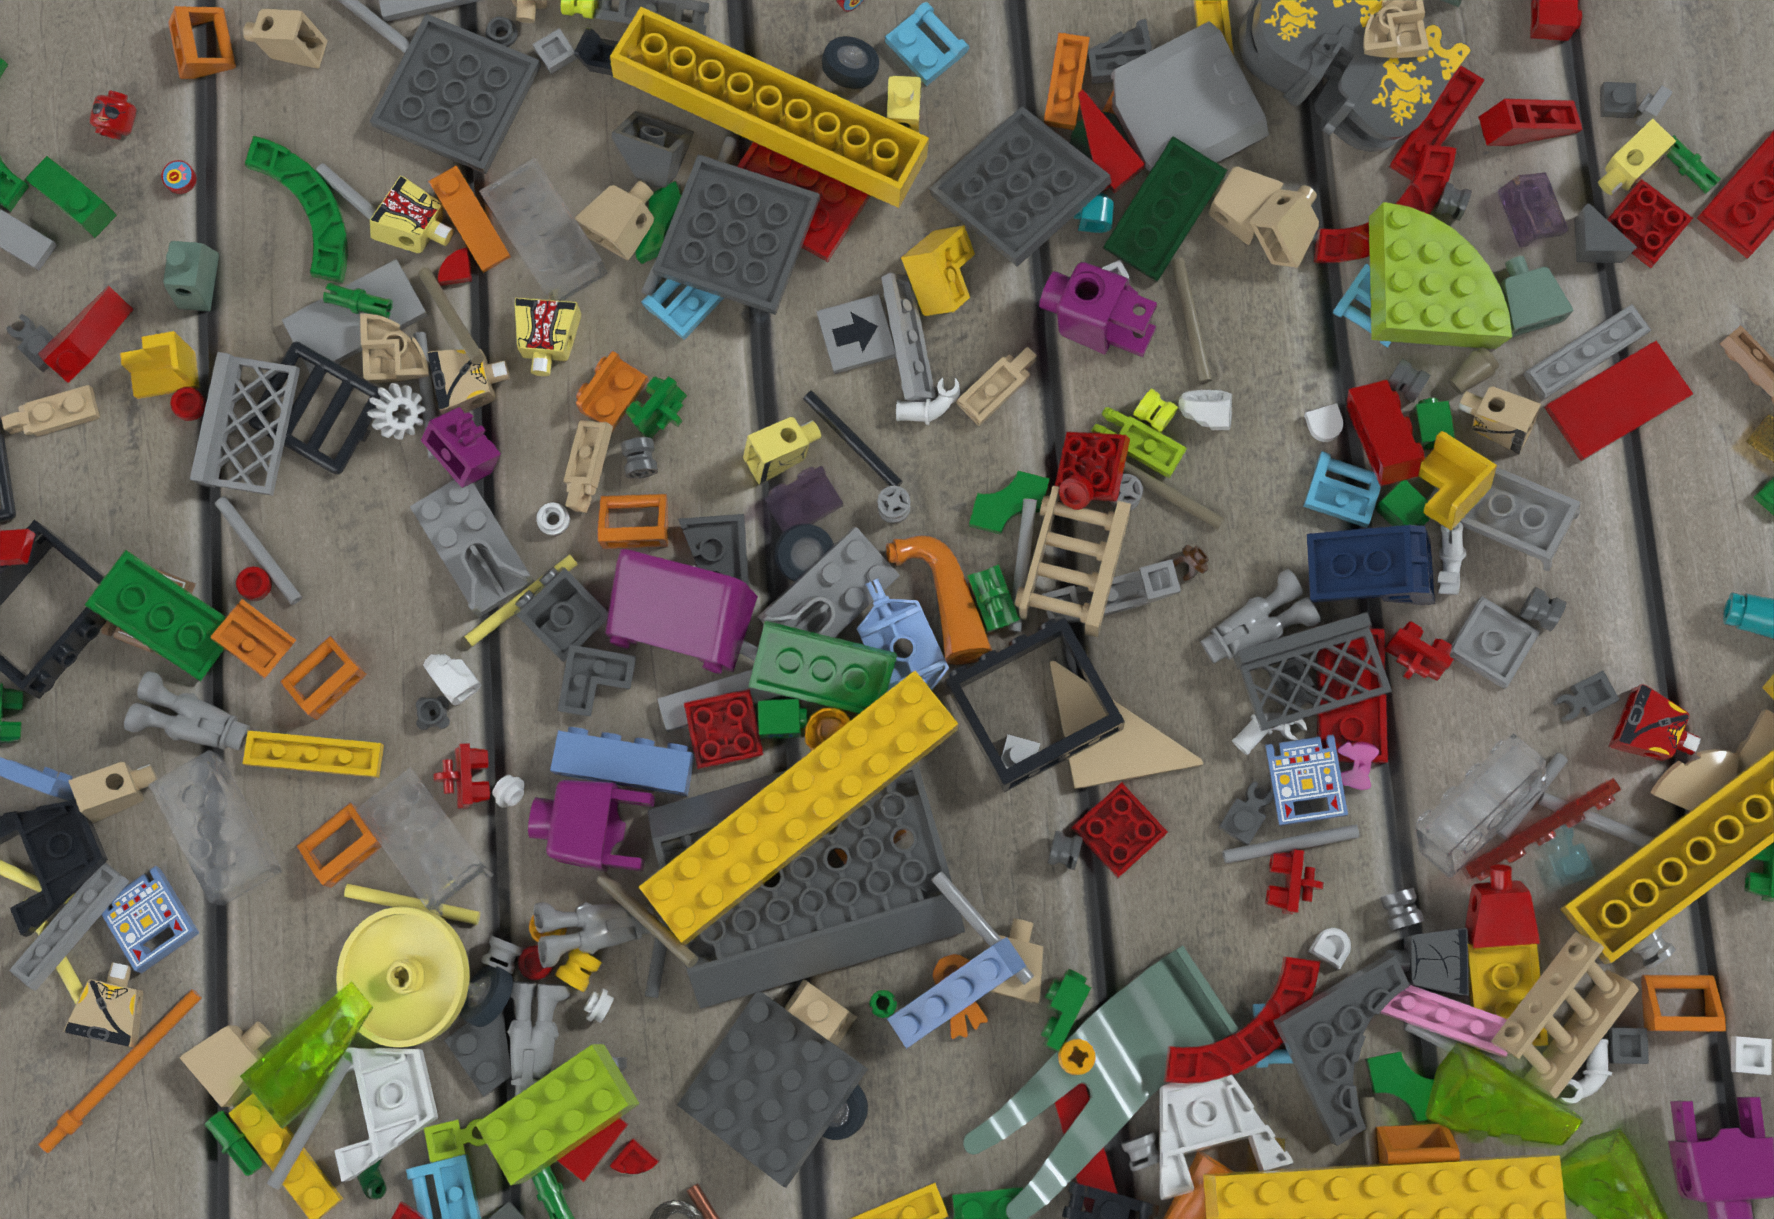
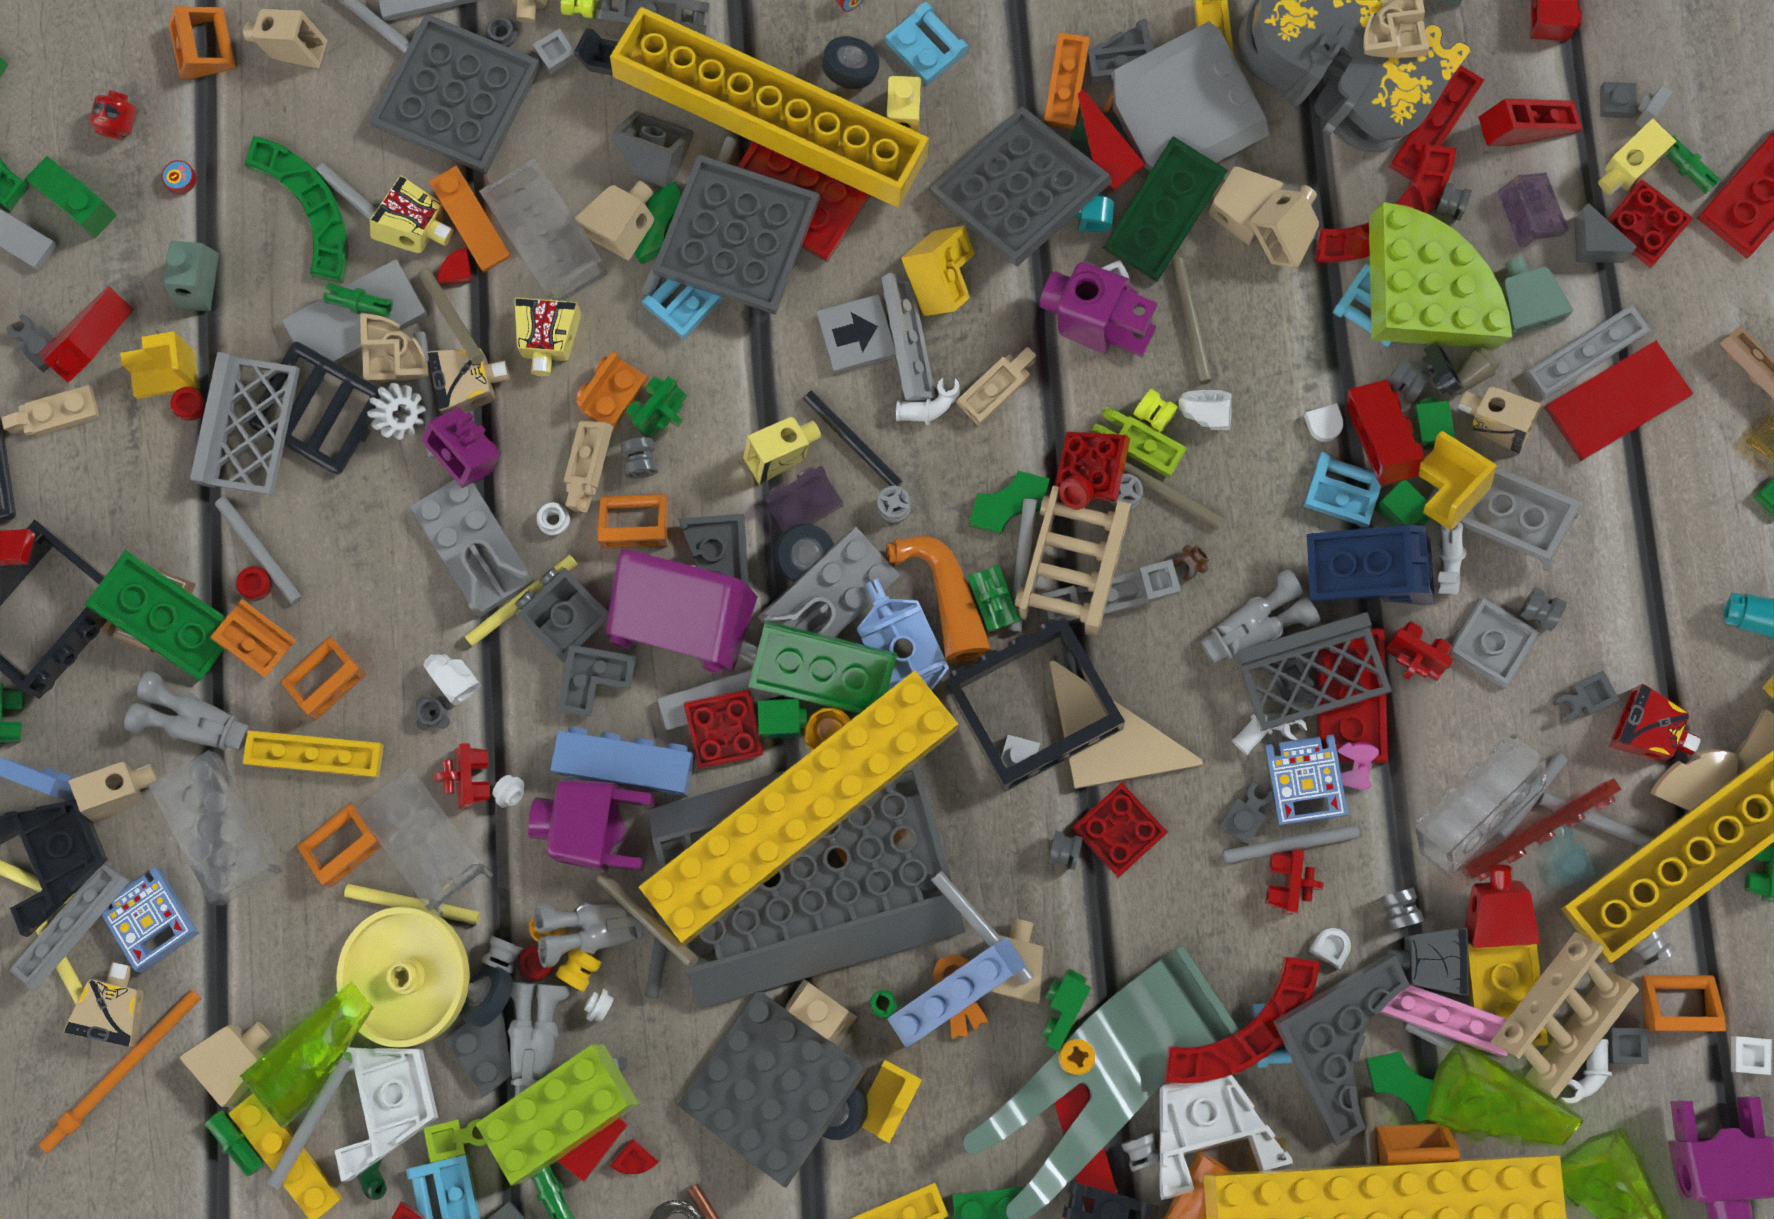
none -> yellow panel [862,1059,922,1143]
none -> black plate [1422,341,1464,396]

